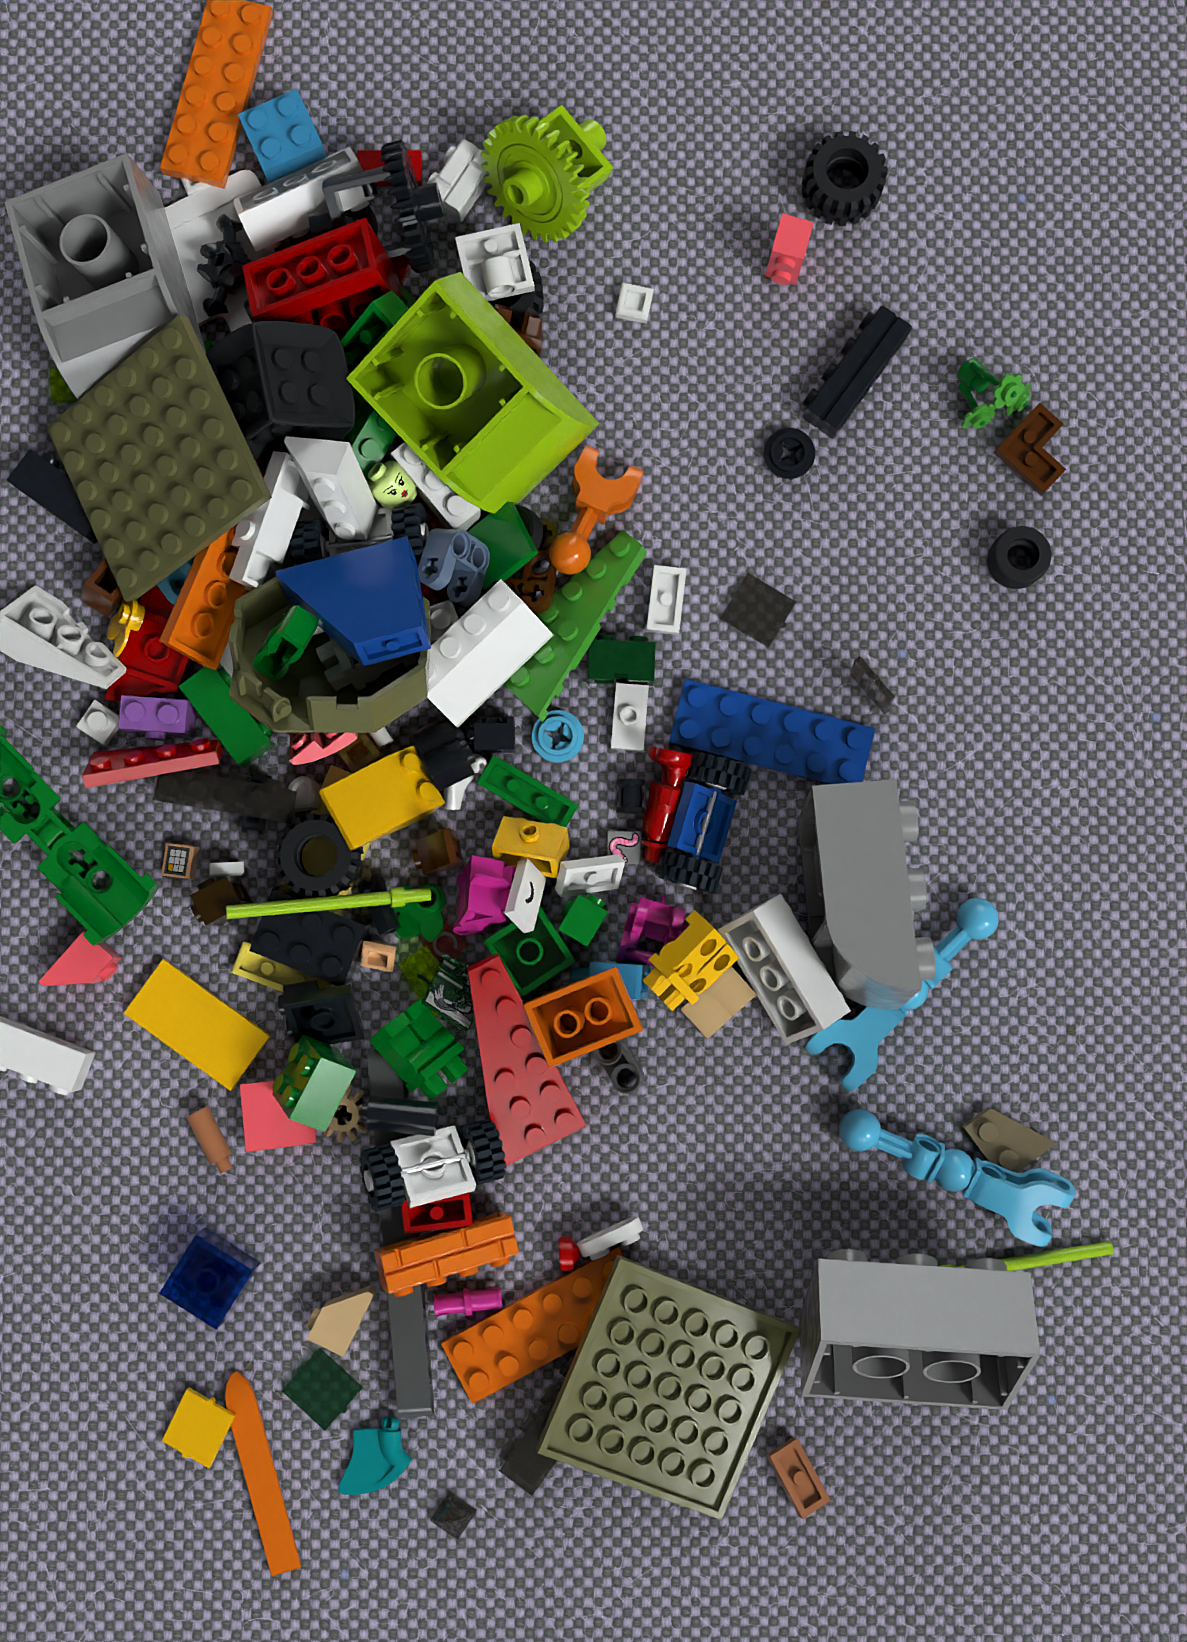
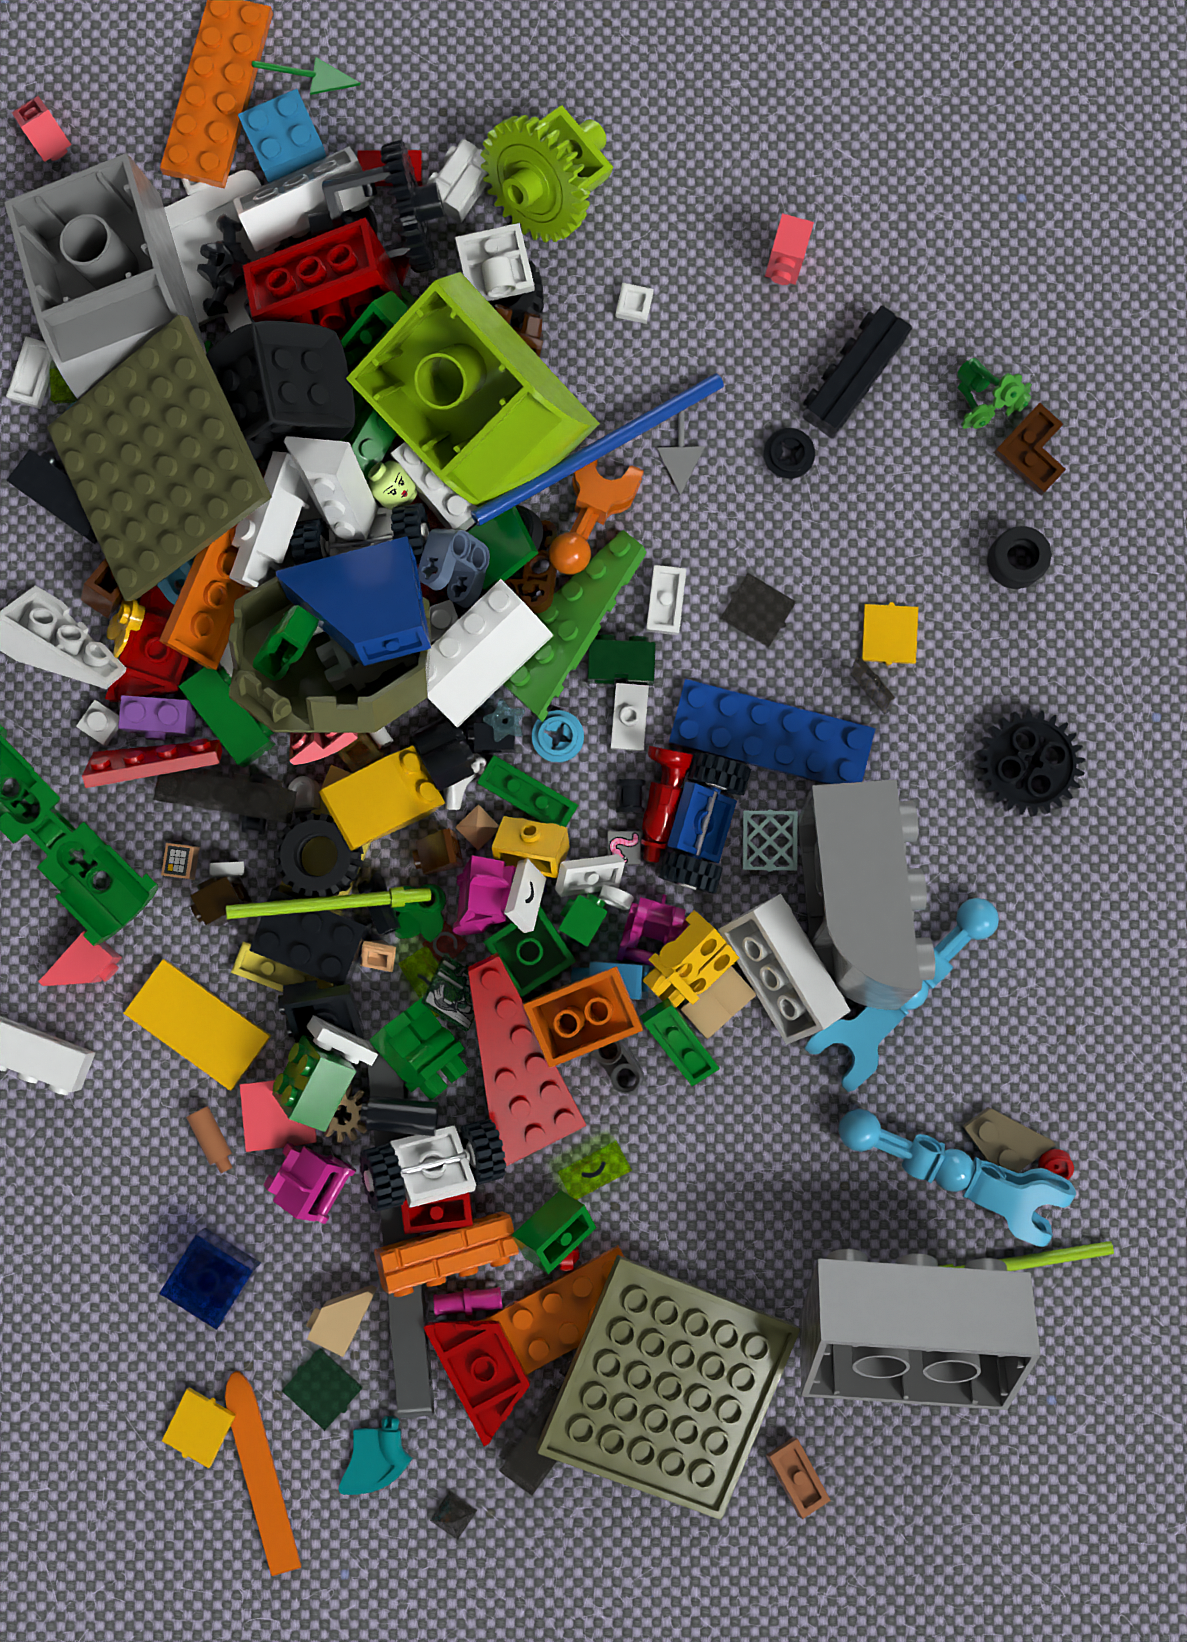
white plate [577,1216,644,1260] -> none
black tyre [801,131,888,226] -> none
none -> white tile [6,336,55,409]
none -> coral slope [12,96,71,162]
none -> piece [251,56,361,95]
none -> dark pink piece [263,1142,356,1224]
none -> white plate [307,1015,379,1066]
none -> red wing [423,1321,531,1446]
none -> light nougat slope [455,804,499,850]
none -> blue piece [471,373,724,526]
none -> clear light blue plate [483,699,525,742]
none -> green brick [512,1190,597,1274]
none -> clear neon green tile [557,1140,632,1200]
none -> white tile [599,885,634,910]
none -> green plate [640,998,720,1087]
none -> light grey piece [657,387,705,495]
none -> light aqua window [742,809,798,872]
none -> yellow piece [861,602,918,666]
none -> black gear [975,709,1085,817]
none -> red tile [1038,1149,1074,1180]

